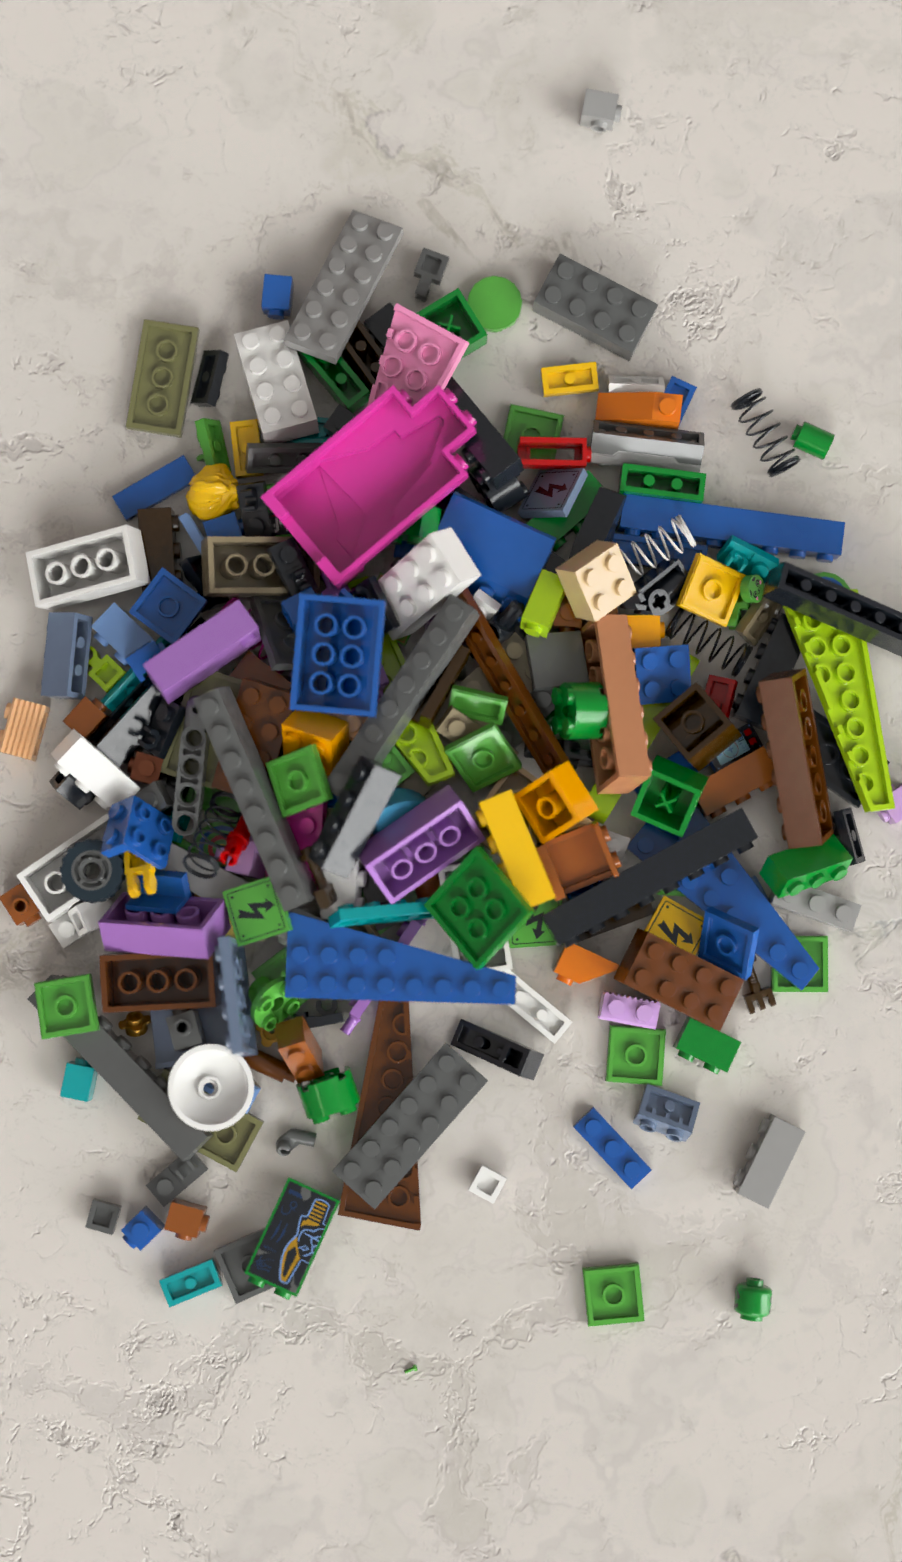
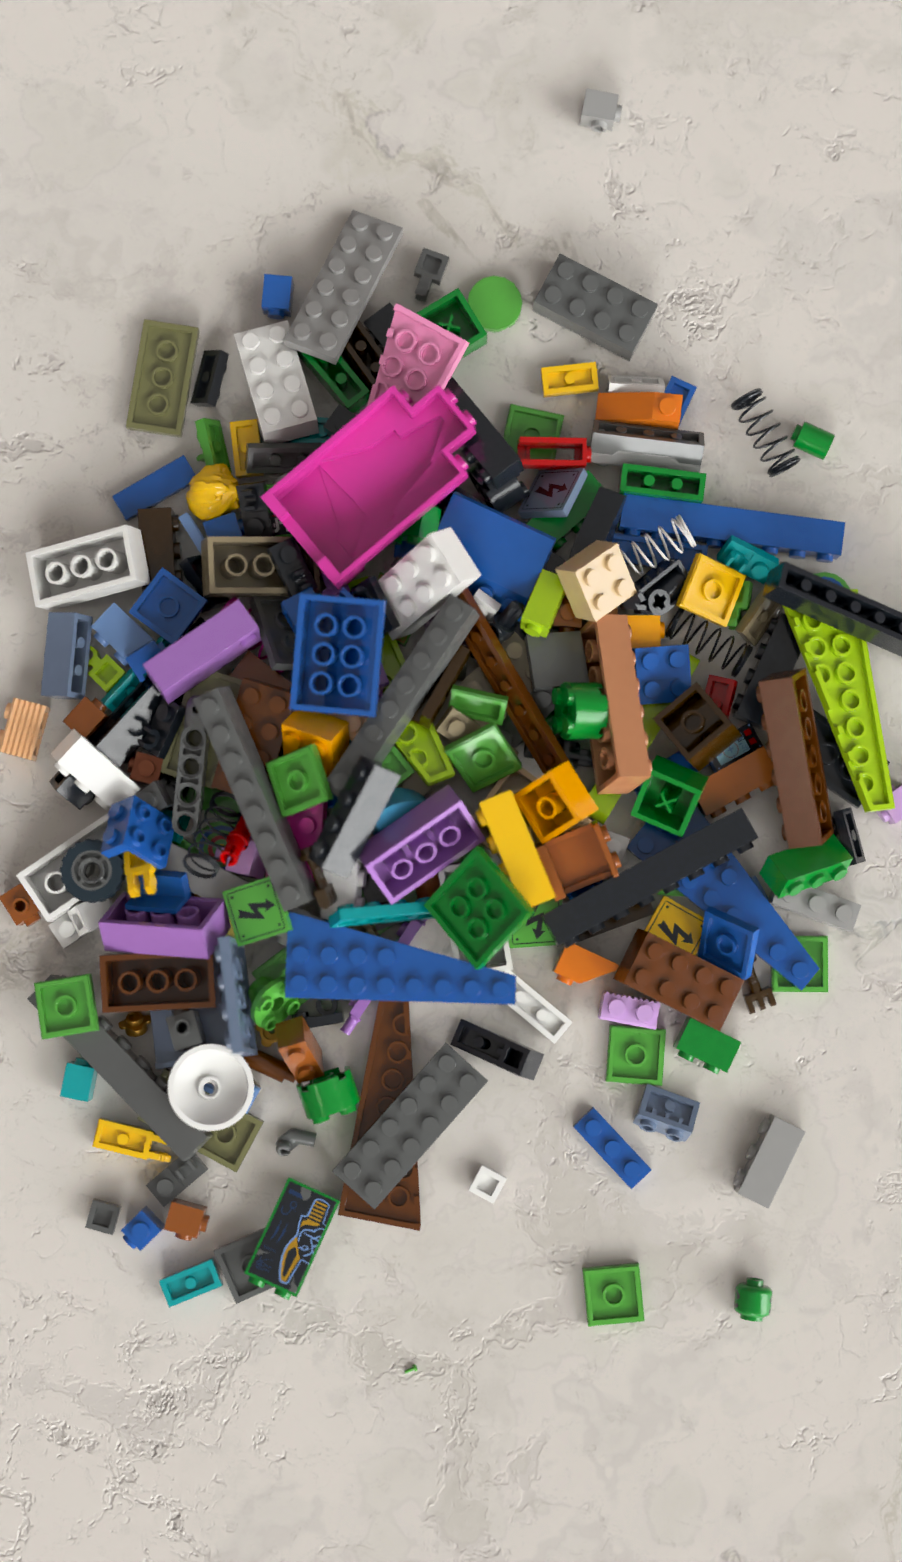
bright green tile [740,575,764,603] -> none
none -> yellow hinge [92,1118,172,1162]

